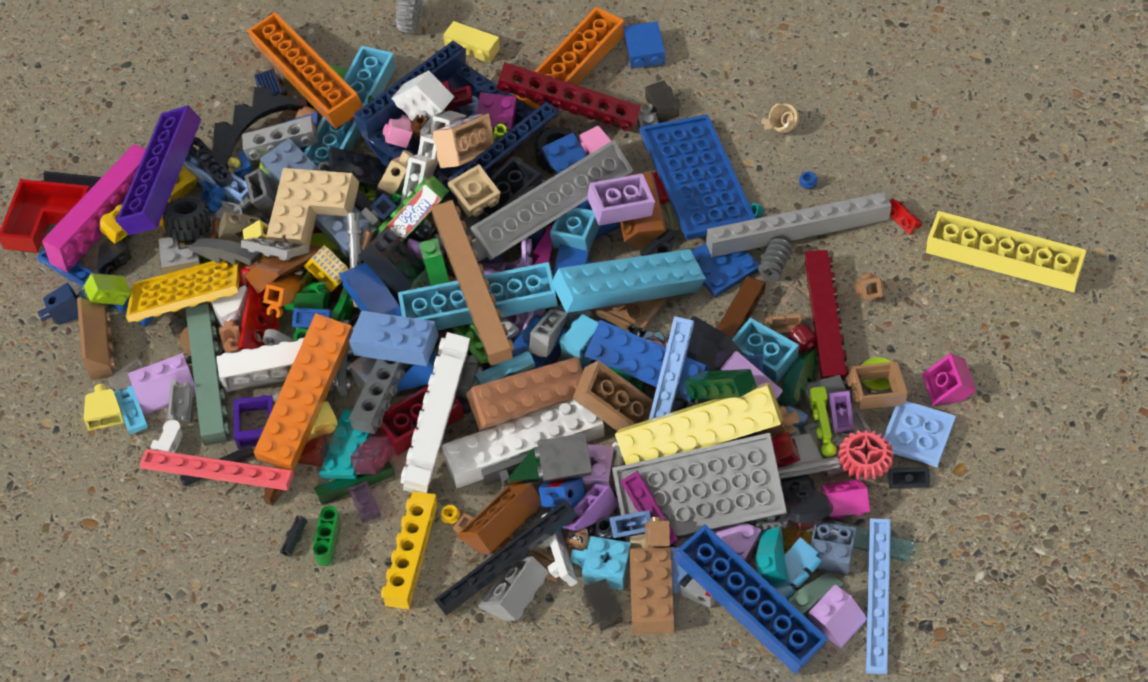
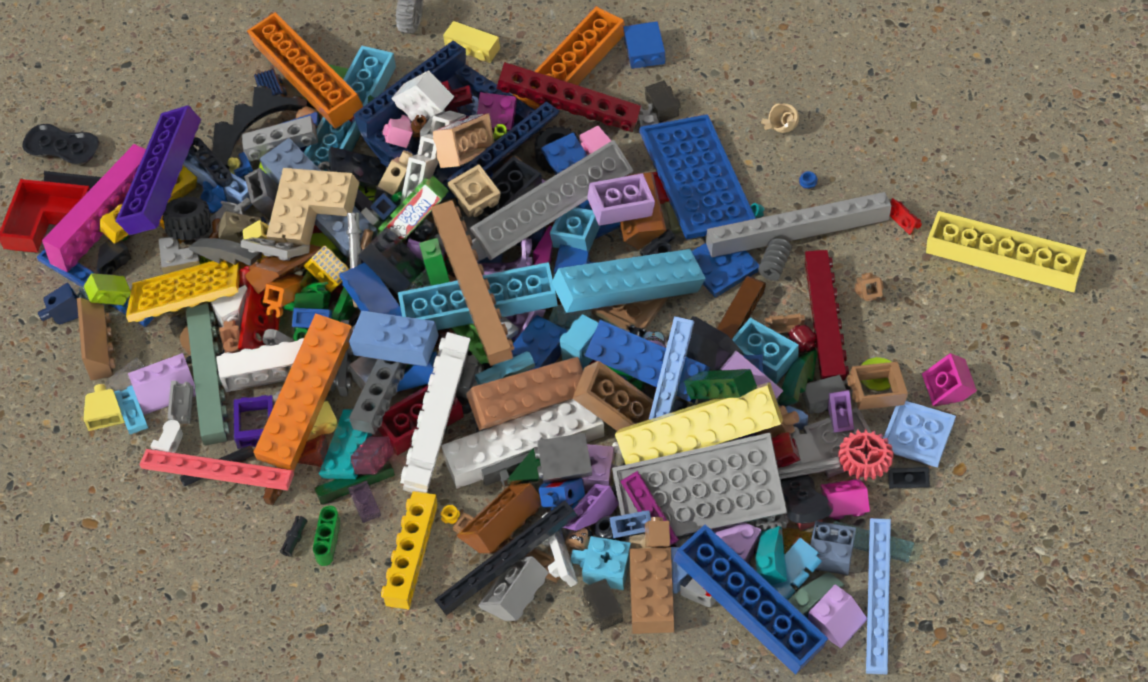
light grey slope [529,308,568,357] -> none
lime plate [809,386,837,458] -> none
none -> black plate [22,124,99,165]

